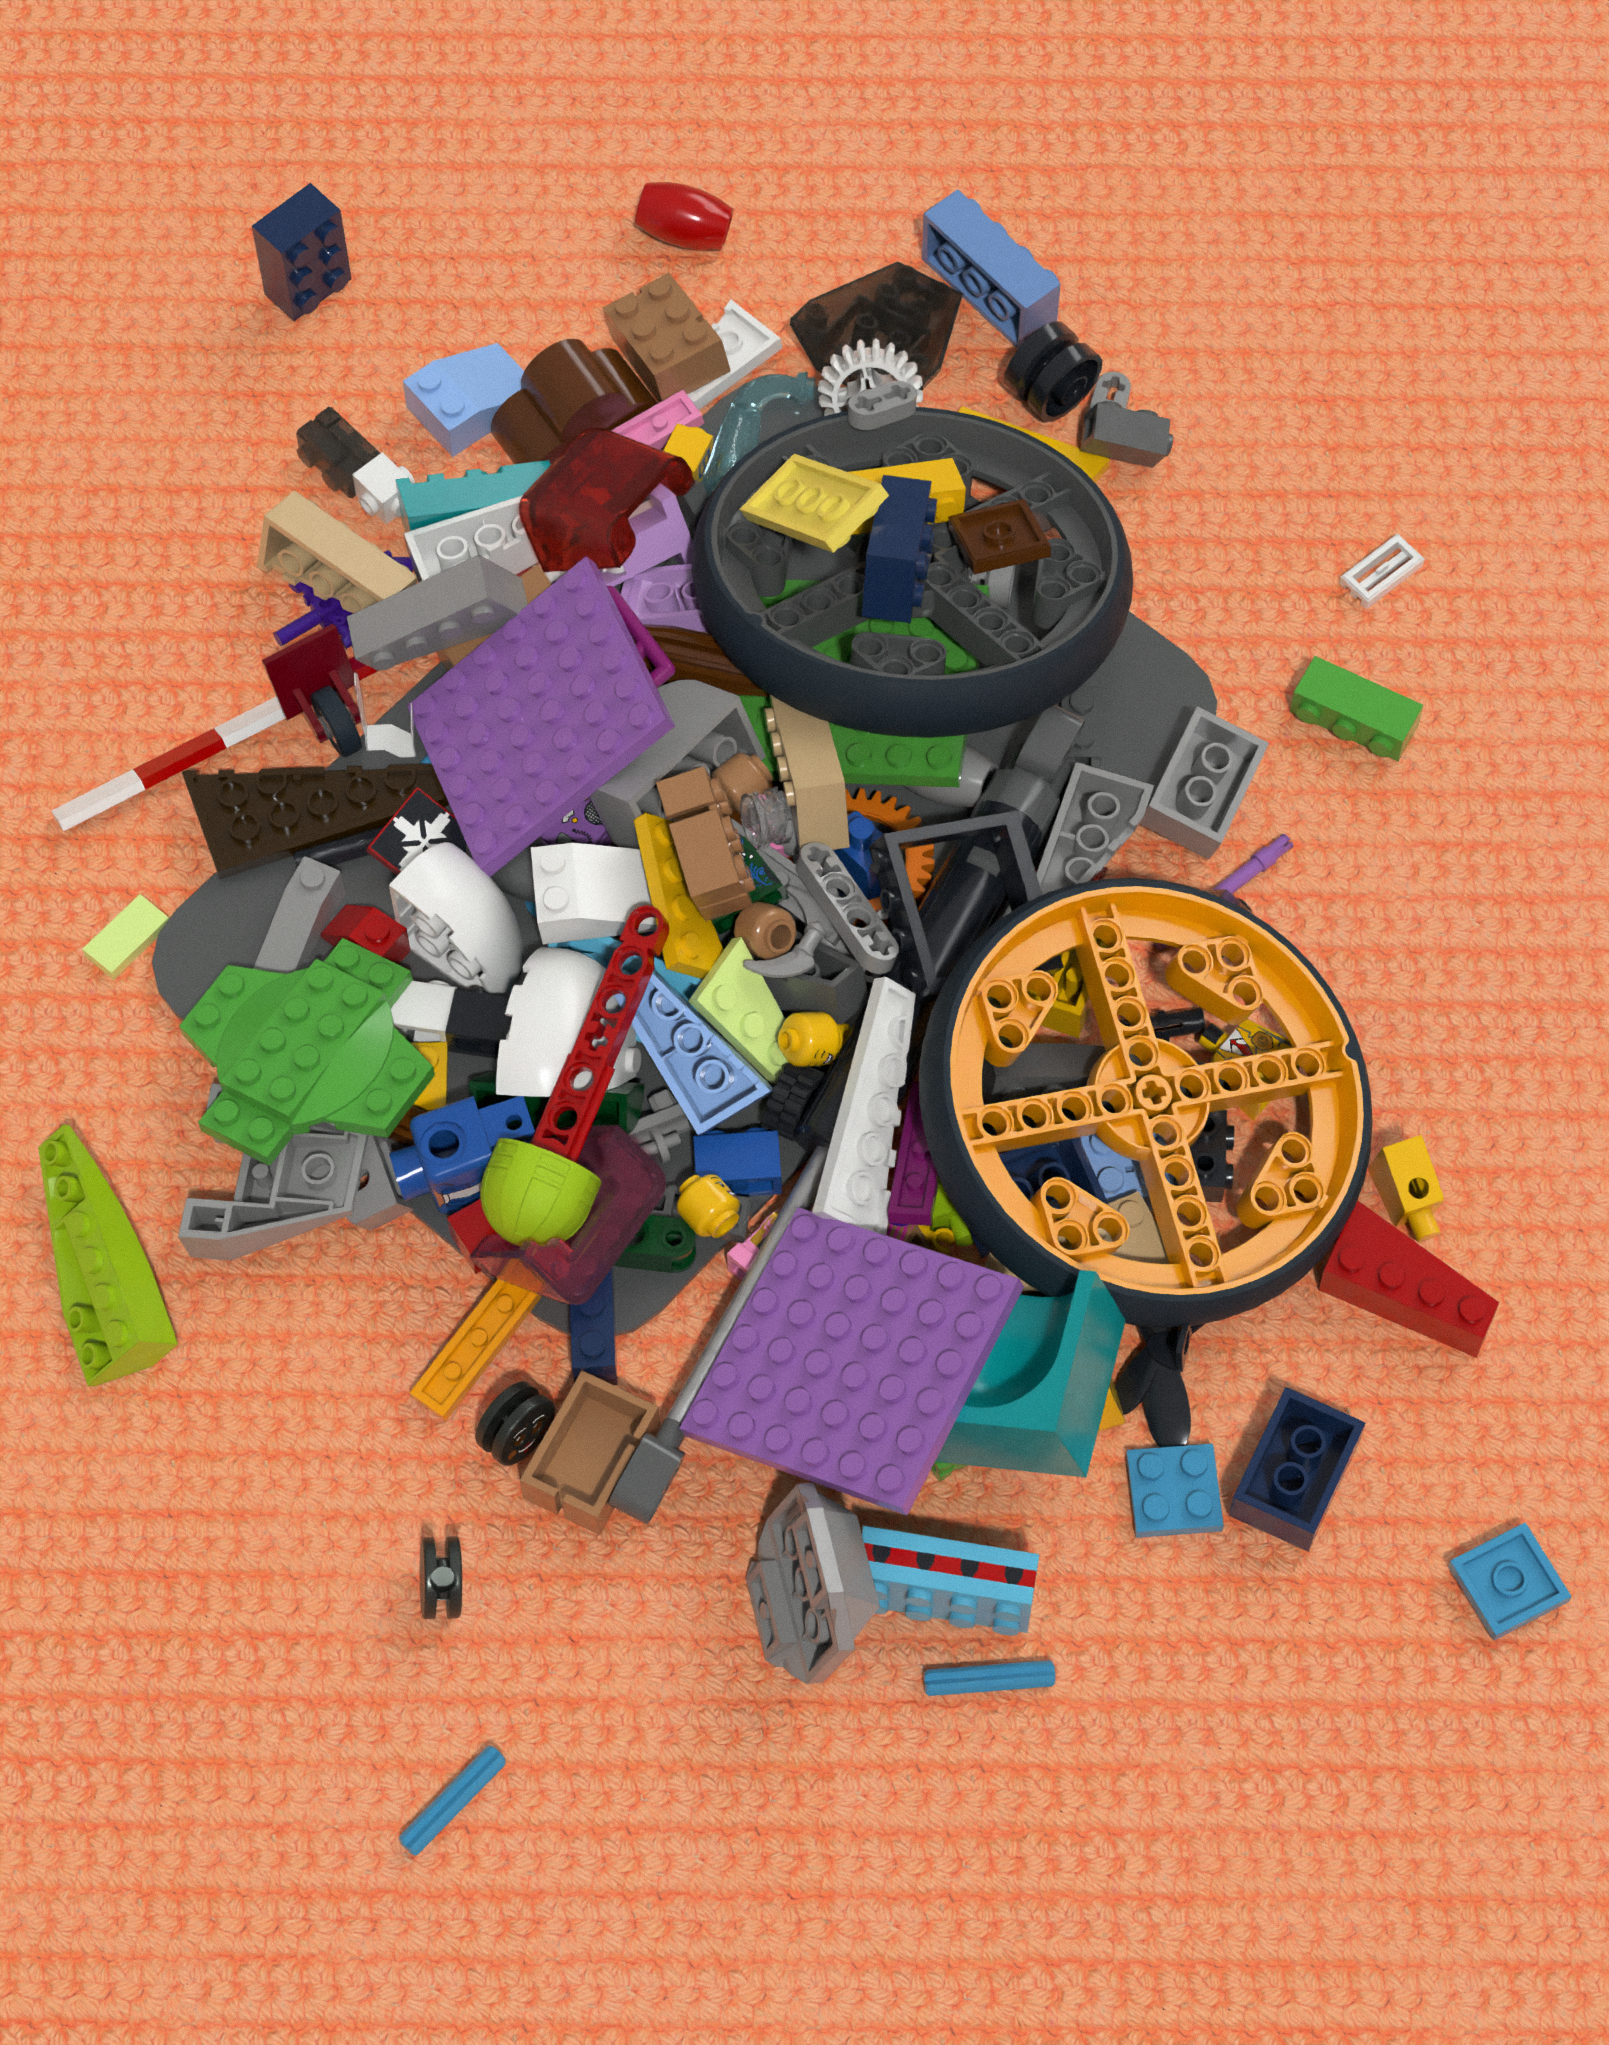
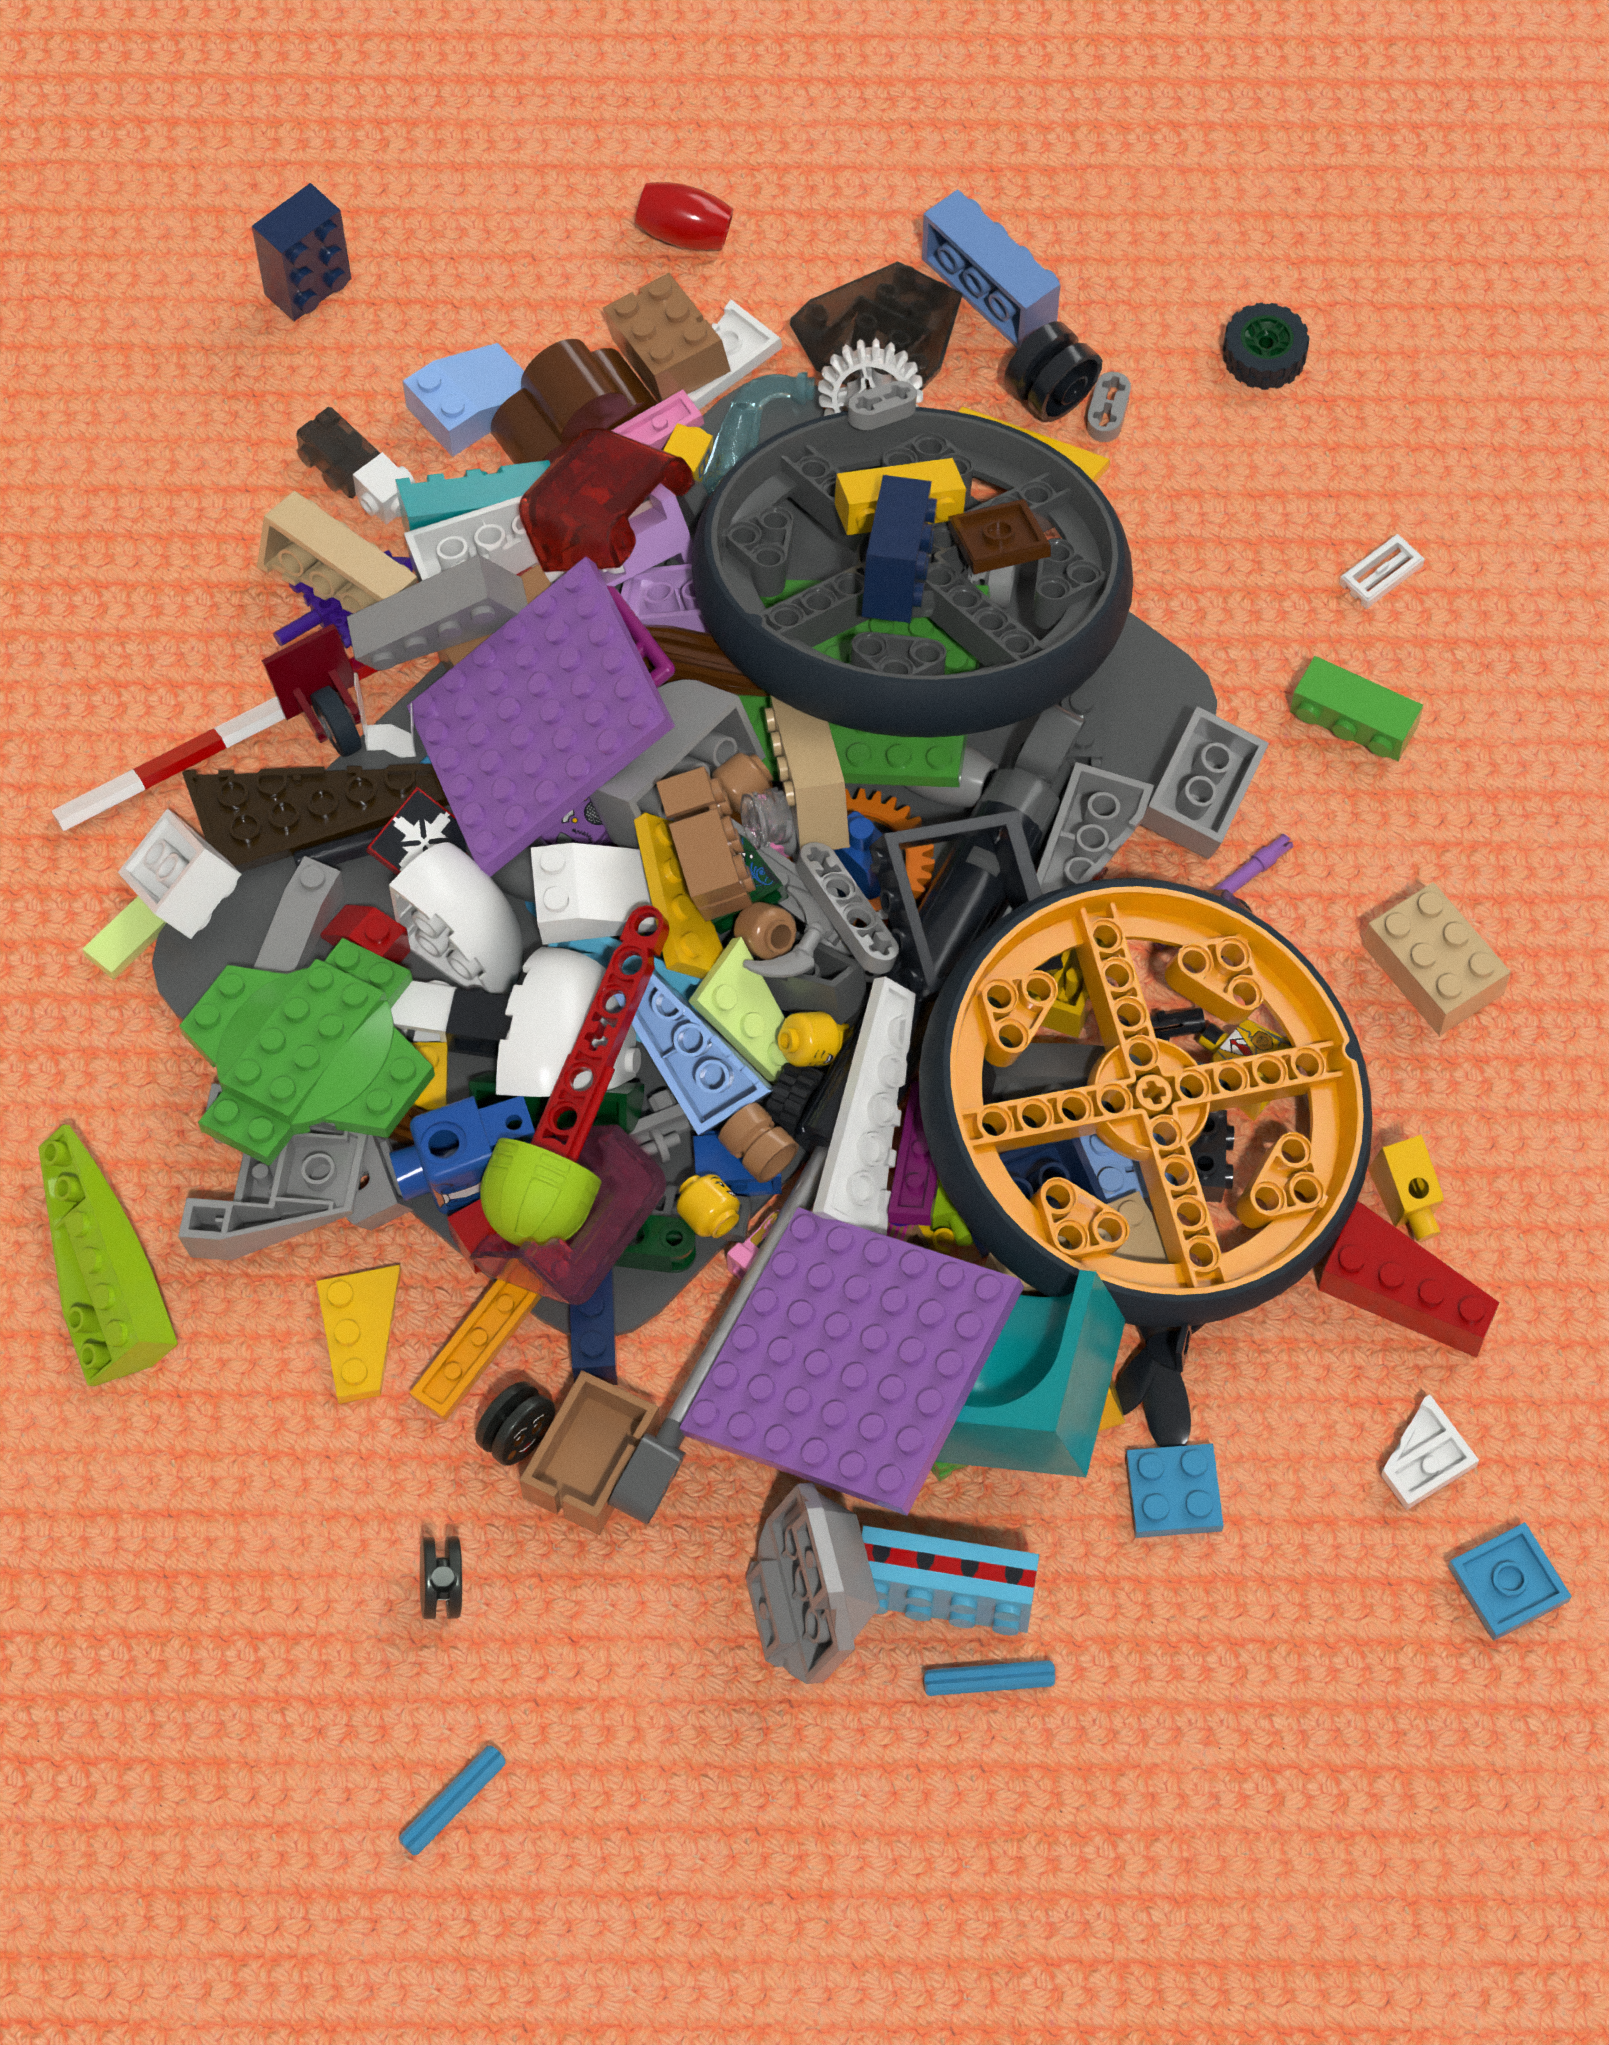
light yellow plate [740,454,889,553] -> none
dark grey brick [1080,401,1173,468] -> none
dark blue brick [1228,1387,1366,1552] -> none
none -> white slope [118,808,242,939]
none -> yellow wing [316,1265,401,1404]
none -> medium nougat wheel [718,1102,799,1183]
none -> black wheel [1223,302,1309,390]
none -> tan brick [1363,882,1511,1036]
none -> white wing [1381,1394,1479,1510]

